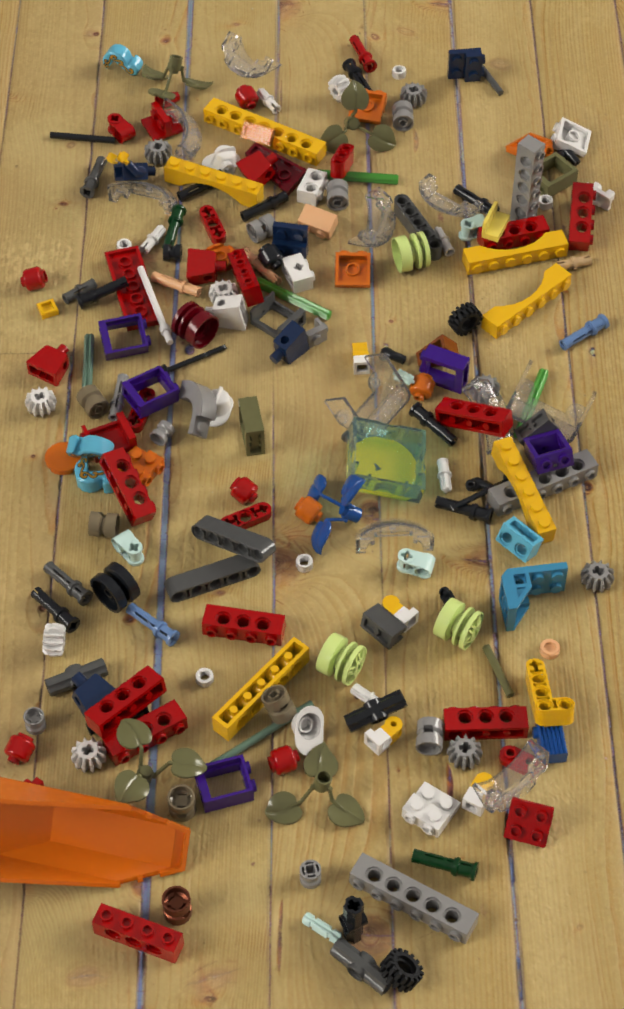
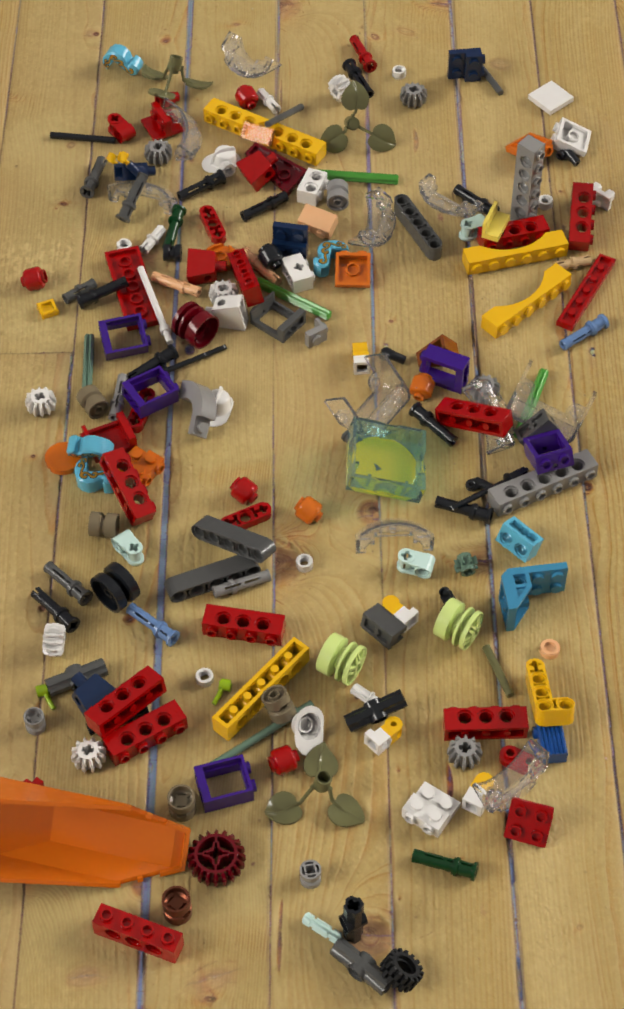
red head [4,732,35,765] -> none
red torso [26,344,69,387] -> none
olive plant [114,718,207,804] -> none
light grey wheel [150,420,175,446] -> none
yellow arch [164,156,264,207] -> none
olive window [238,396,265,456] -> none
light grey wheel [246,213,276,243] -> none
dark blue torso [269,320,310,364] -> none
blue plant [307,474,366,555] -> none
red beam [330,143,354,179] -> none
orange plate [348,88,387,125] -> none
light grey brick [349,852,479,944] -> none
yellowish green wheel [391,231,431,273] -> none
light grey wheel [392,100,414,131] -> none
light aqua axle [394,369,415,385] -> none
light grey wheel [416,716,444,756] -> none
white axle [434,226,455,256] -> none
white axle [437,458,452,493] -> none
black tyre [448,302,483,336] -> none
yellow arch [491,436,557,544] -> none
olive window [540,152,578,196] -> none
light grey gear [581,560,614,593] -> none
none -> lime hand [35,684,56,710]
none -> dark grey pin [115,172,149,223]
none -> black pin [127,344,179,379]
none -> dark red gear [187,829,246,888]
none -> light grey pin [212,569,271,598]
none -> lime hand [212,679,232,706]
none -> dark grey bar [265,104,304,128]
none -> medium azure animal [313,240,349,277]
none -> sand green gear [454,552,478,577]
none -> white tile [528,80,574,115]
none -> red tile [556,253,616,331]

